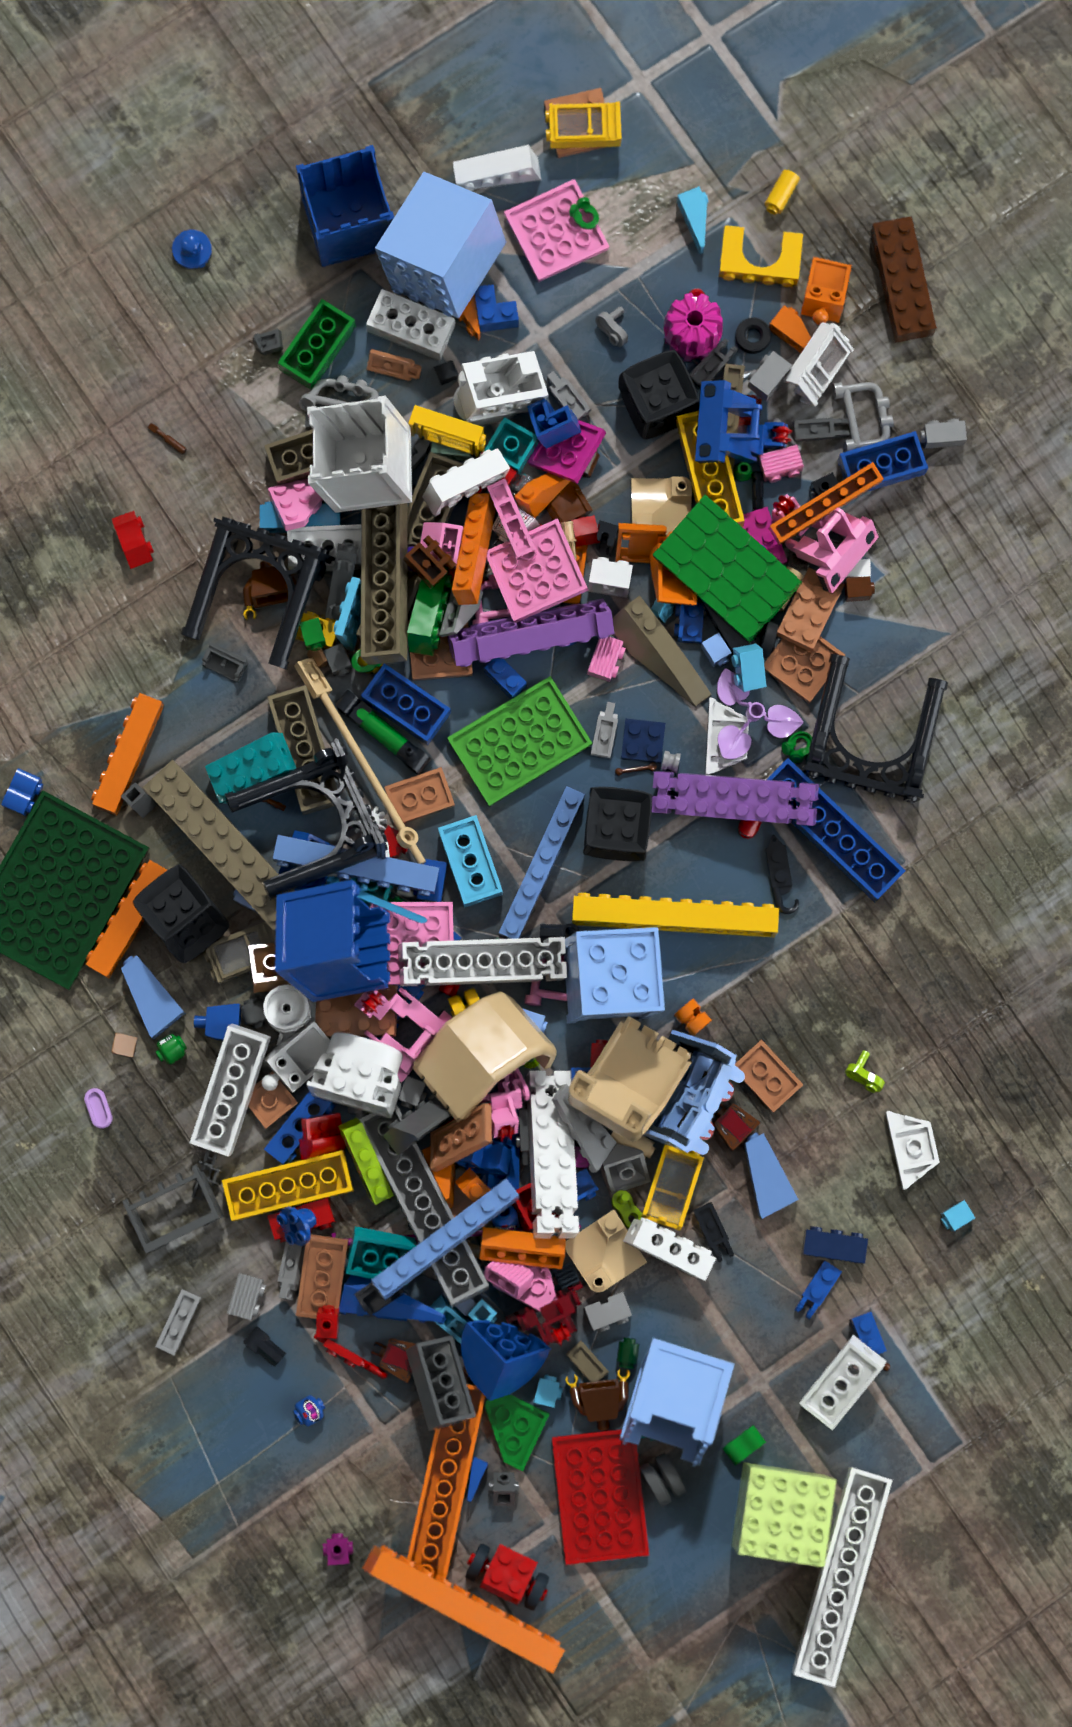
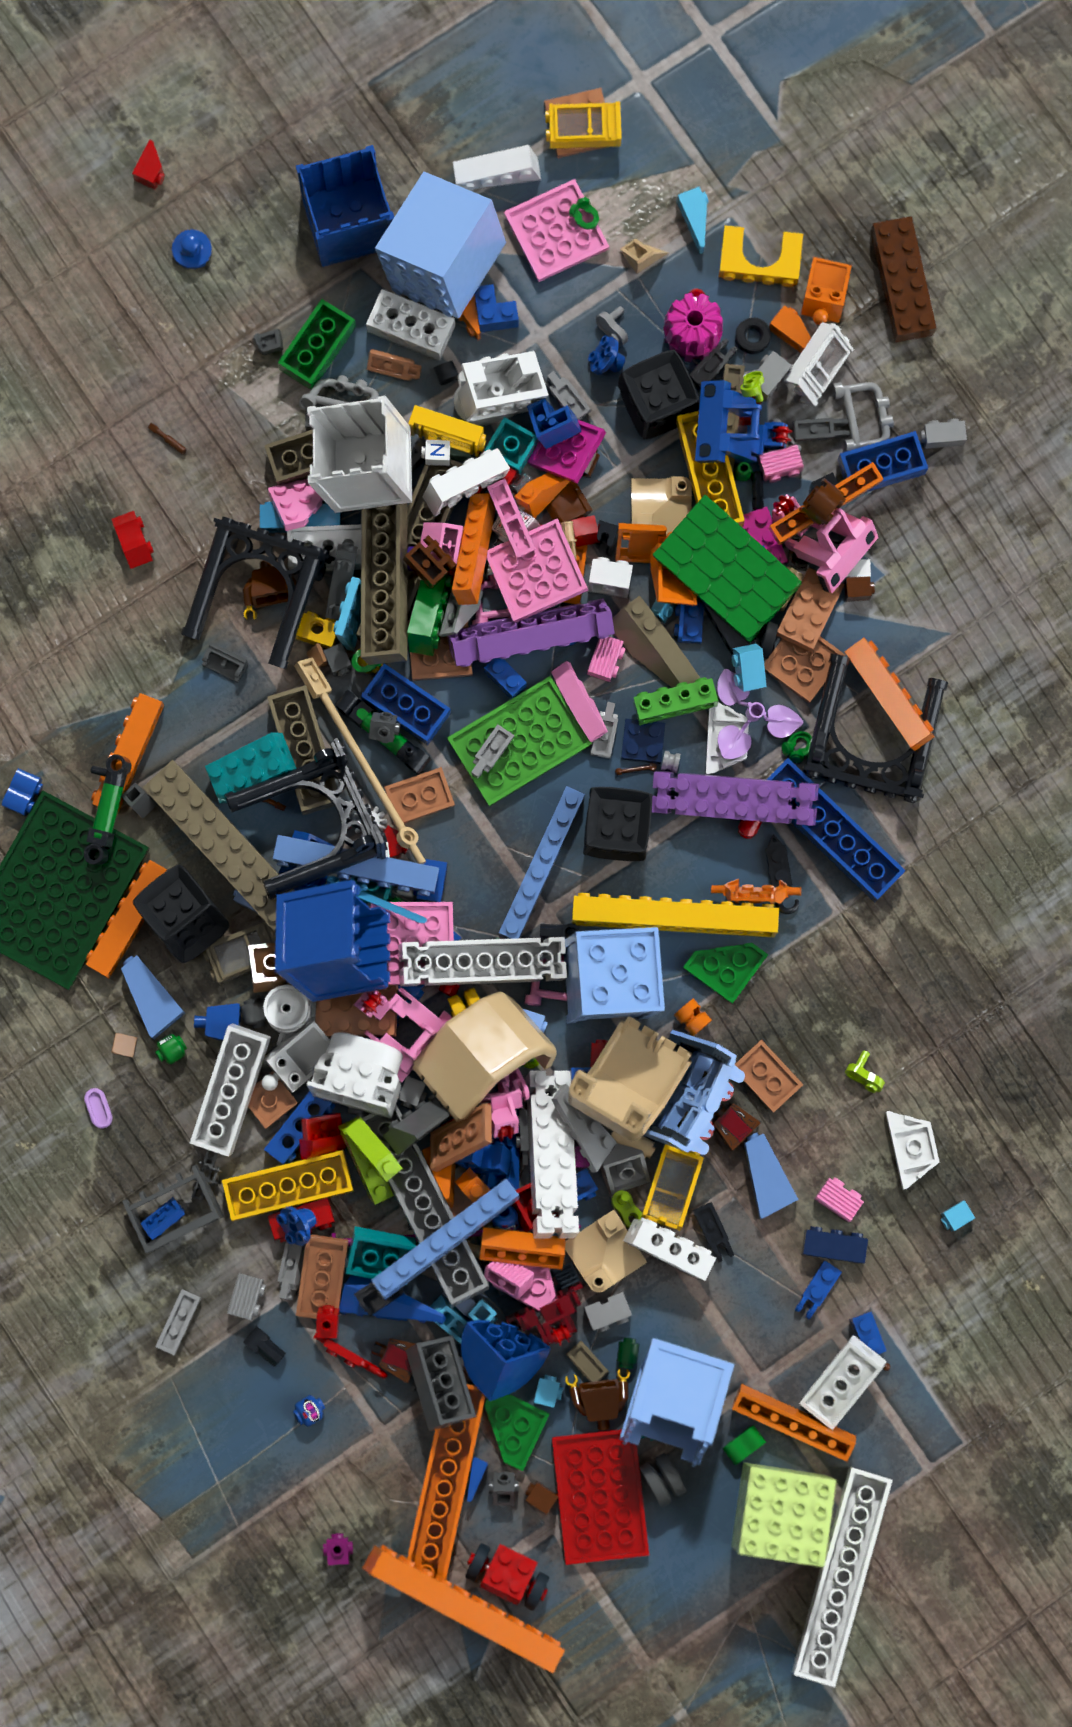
green brick [300,618,326,651] -> none
medium azure brick [438,815,503,908] -> none
light blue brick [701,633,731,667] -> none
yellow brick [764,169,800,215] -> none
none -> piece [83,754,132,865]
none -> red slope [132,139,165,190]
none -> blue bracket [141,1197,185,1240]
none -> lime slope [344,1117,403,1182]
none -> dark grey brick [369,712,400,743]
none -> white brick [421,440,450,466]
none -> light grey hinge [471,724,514,779]
none -> reddish brown brick [524,1481,558,1514]
none -> bright pink slope [551,661,608,742]
none -> blue plate [588,335,625,375]
none -> tan slope [620,239,669,274]
none -> bright green brick [633,677,718,725]
none -> green plate [683,943,768,1004]
none -> orange plate [711,879,802,904]
none -> orange brick [732,1384,856,1462]
none -> lime piece [740,371,765,403]
none -> reddish brown brick [799,478,846,526]
none -> bright pink brick [814,1177,864,1223]
none -> orange brick [844,638,935,751]

